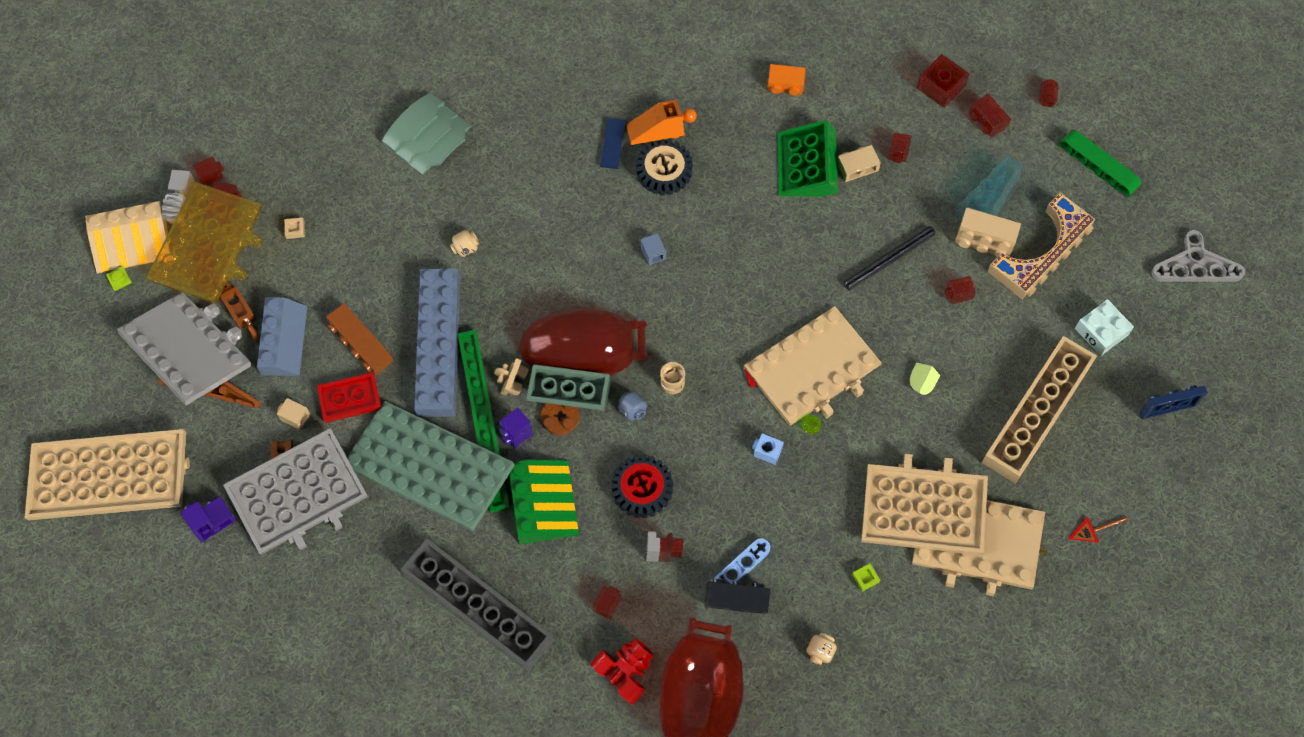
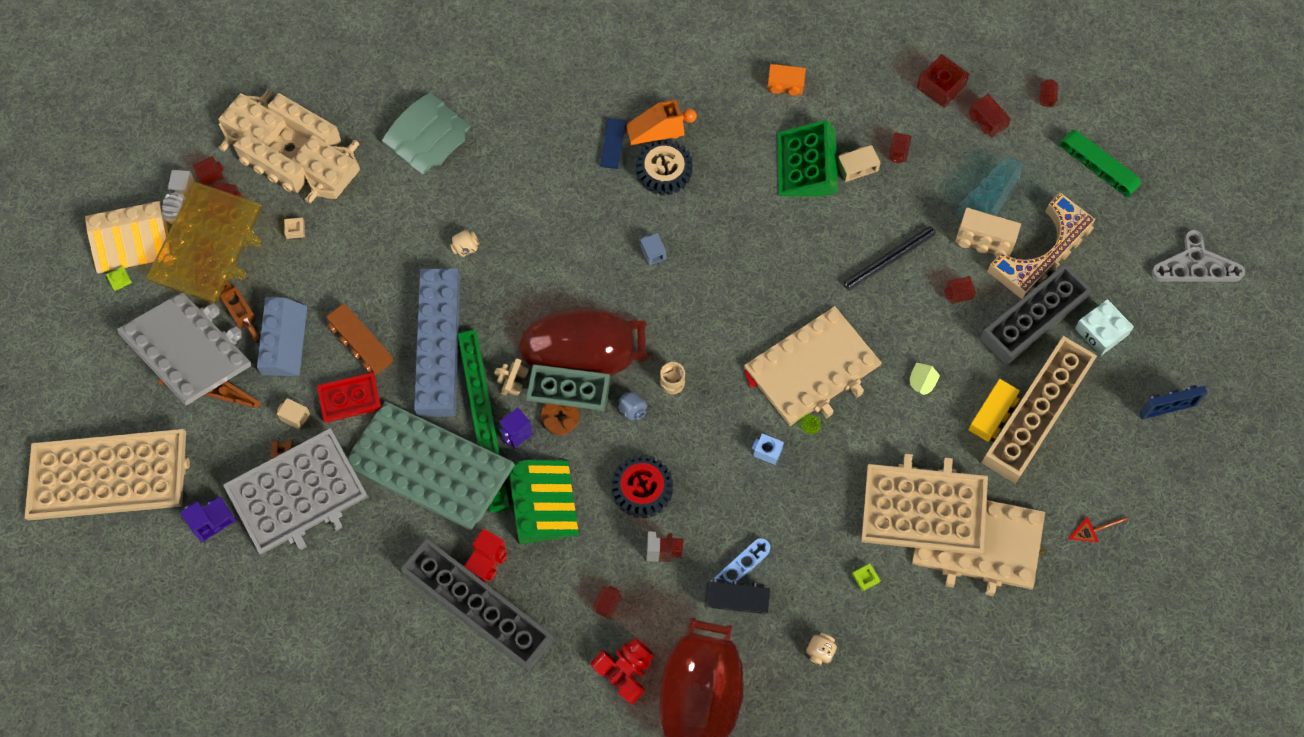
none -> tan piece [218,89,360,204]
none -> red brick [464,528,508,583]
none -> yellow brick [968,379,1020,442]
none -> dark grey brick [980,264,1092,366]

